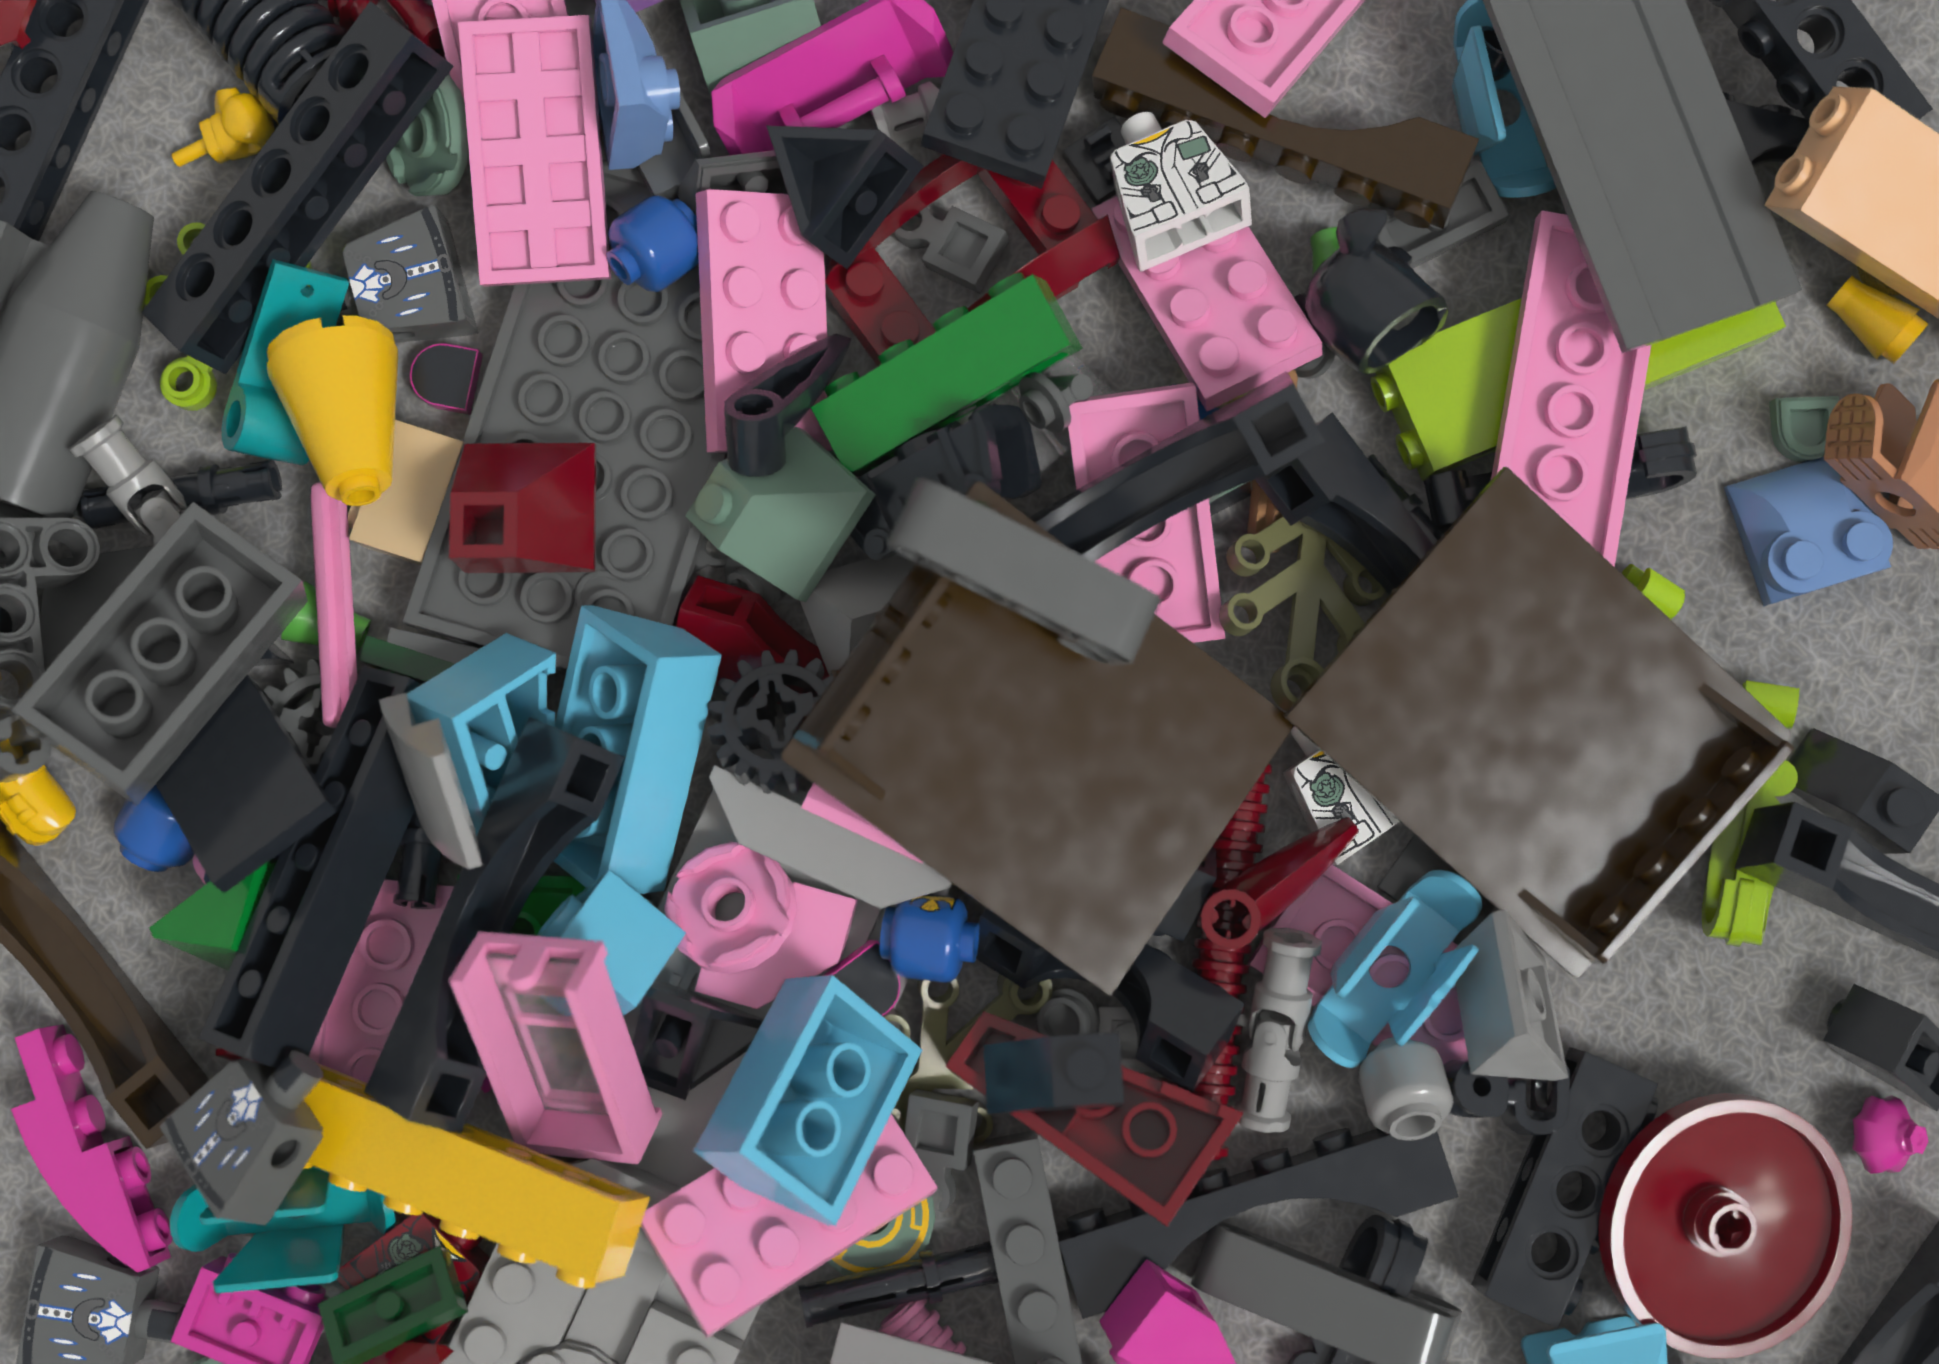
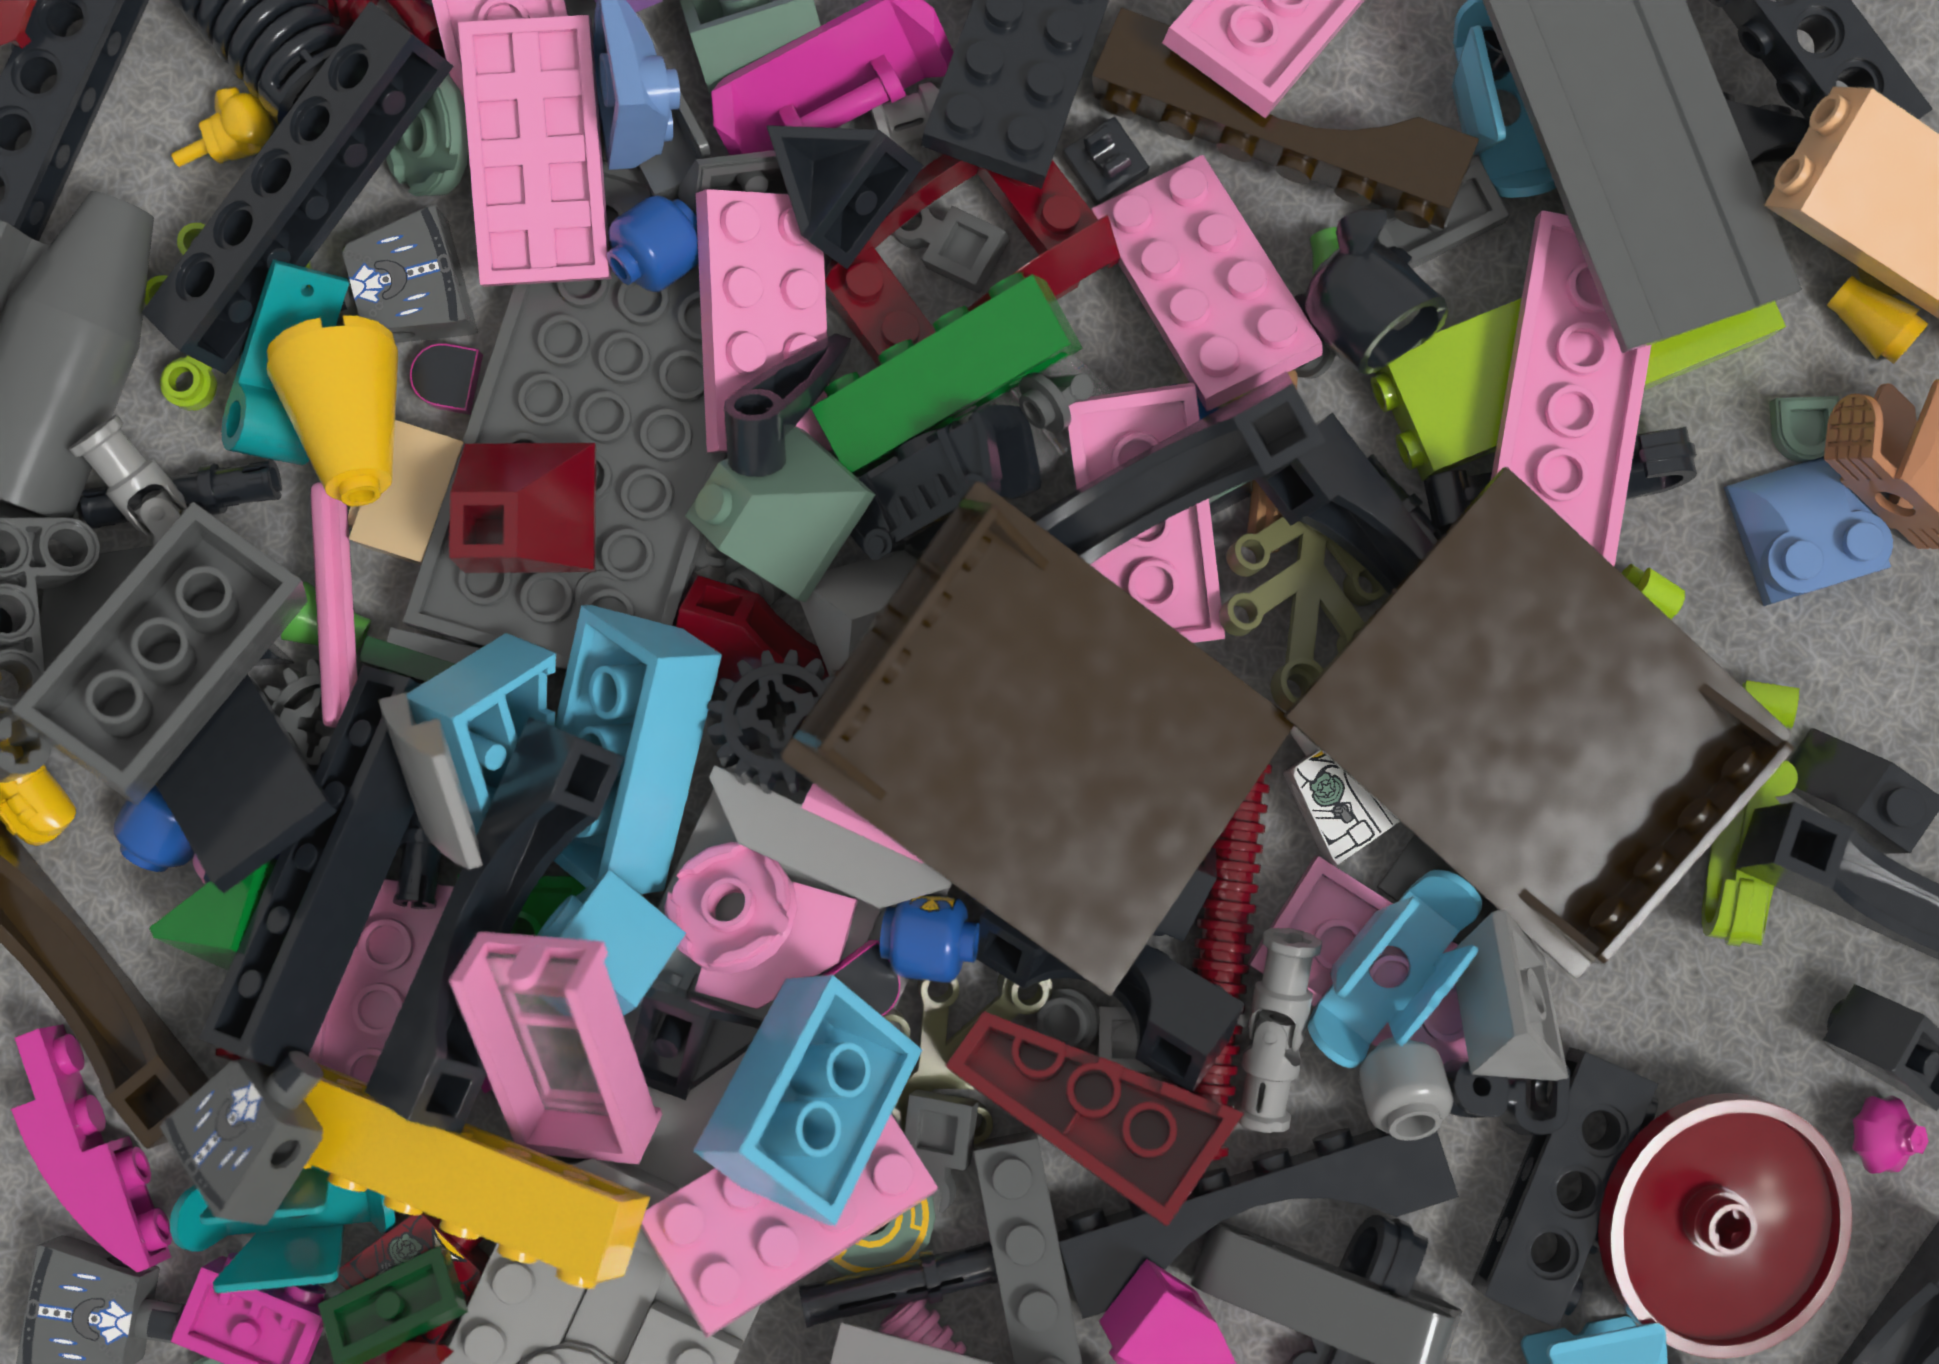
dark grey beam [887,479,1161,665] -> none
black slope [984,1032,1124,1114] -> none
white torso [1110,112,1252,272] -> none
dark red piece [1199,817,1359,949] -> none

